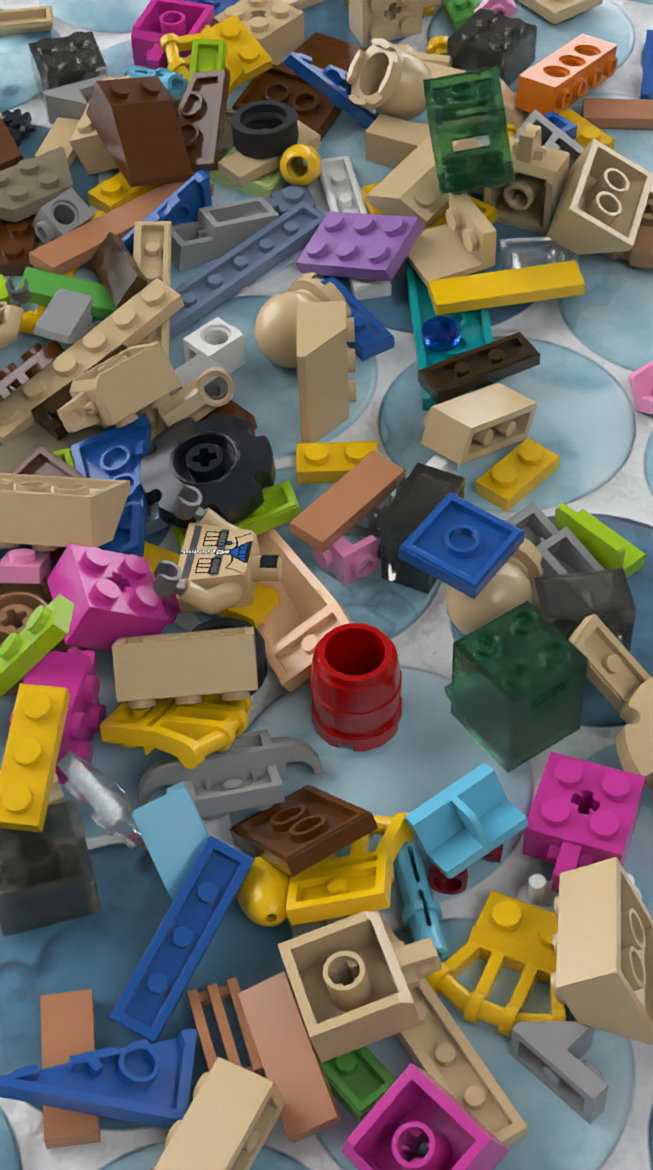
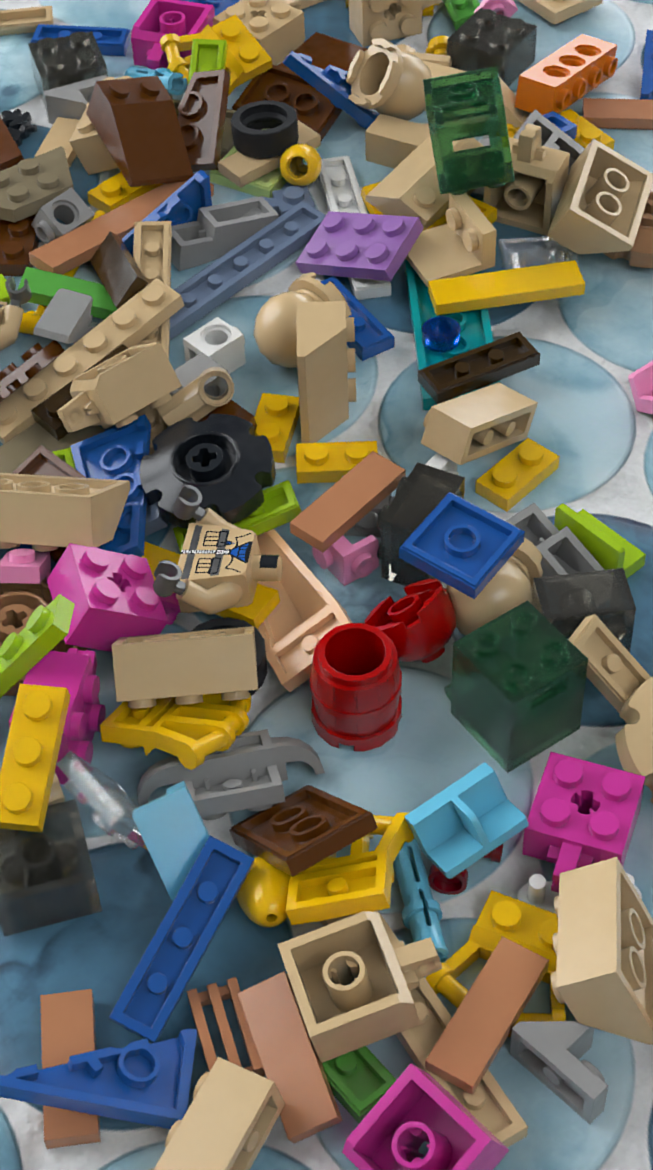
none -> blue tile [30,24,131,56]
none -> yellow plate [254,393,300,463]
none -> red cylinder [365,579,456,663]
none -> nougat tile [425,937,549,1095]

